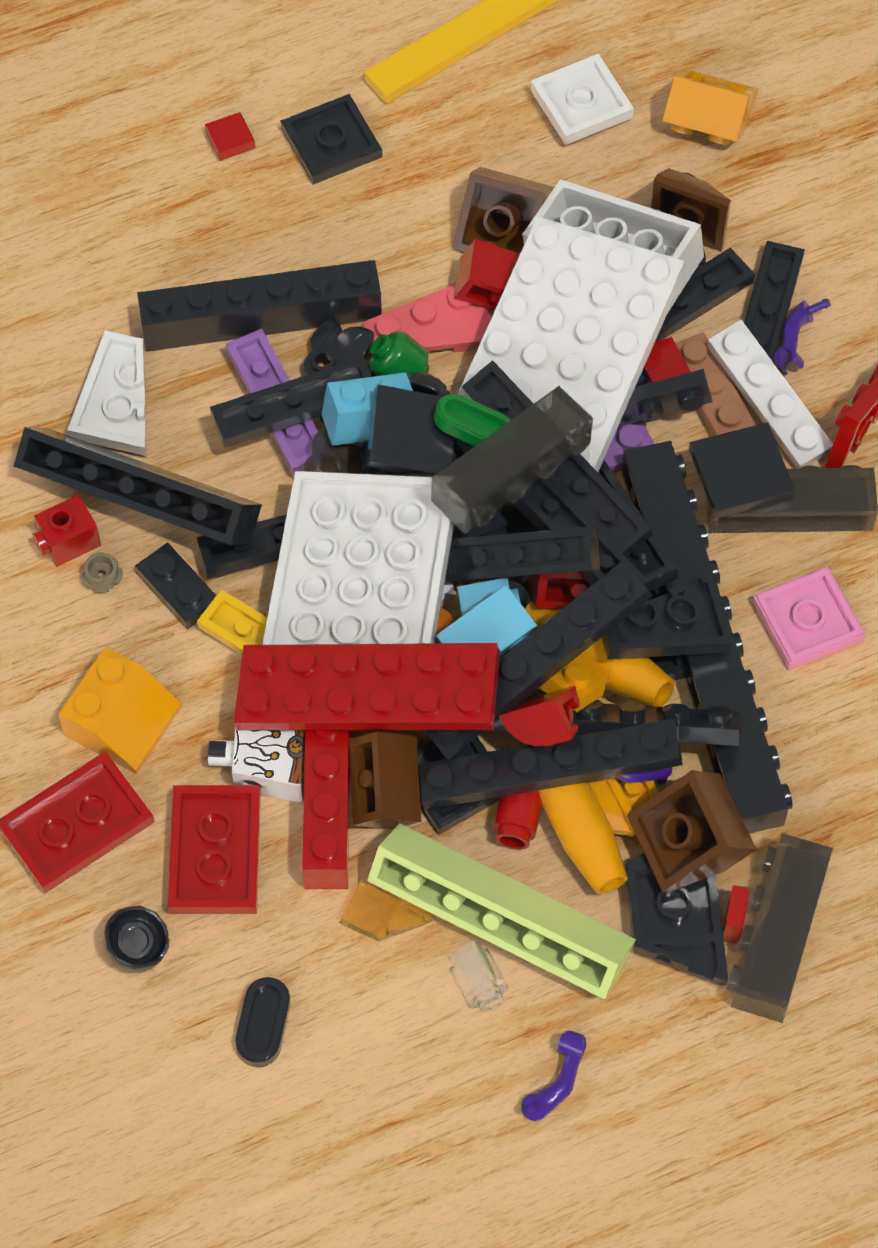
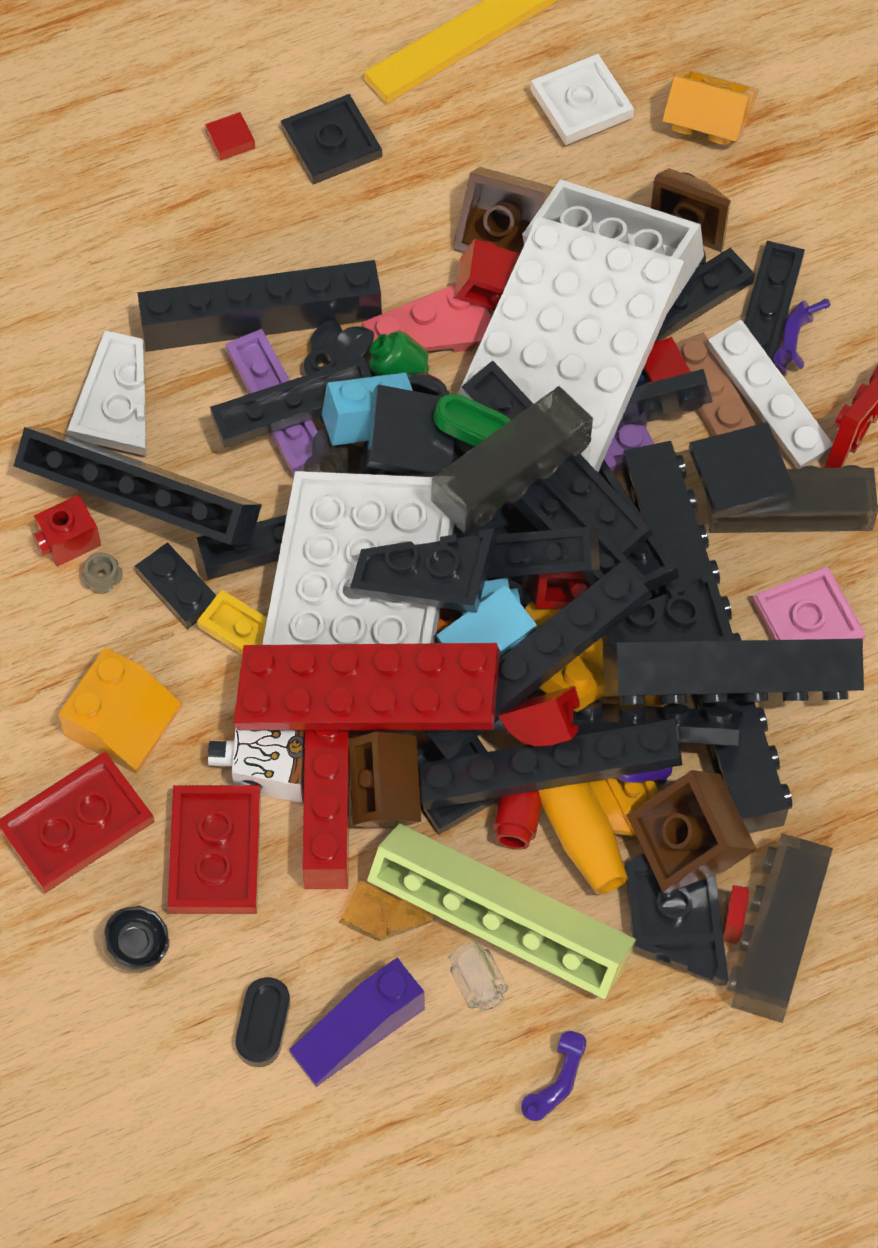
none -> dark purple slope [289,957,425,1087]
none -> black wing [350,528,497,613]
none -> black brick [603,638,864,705]

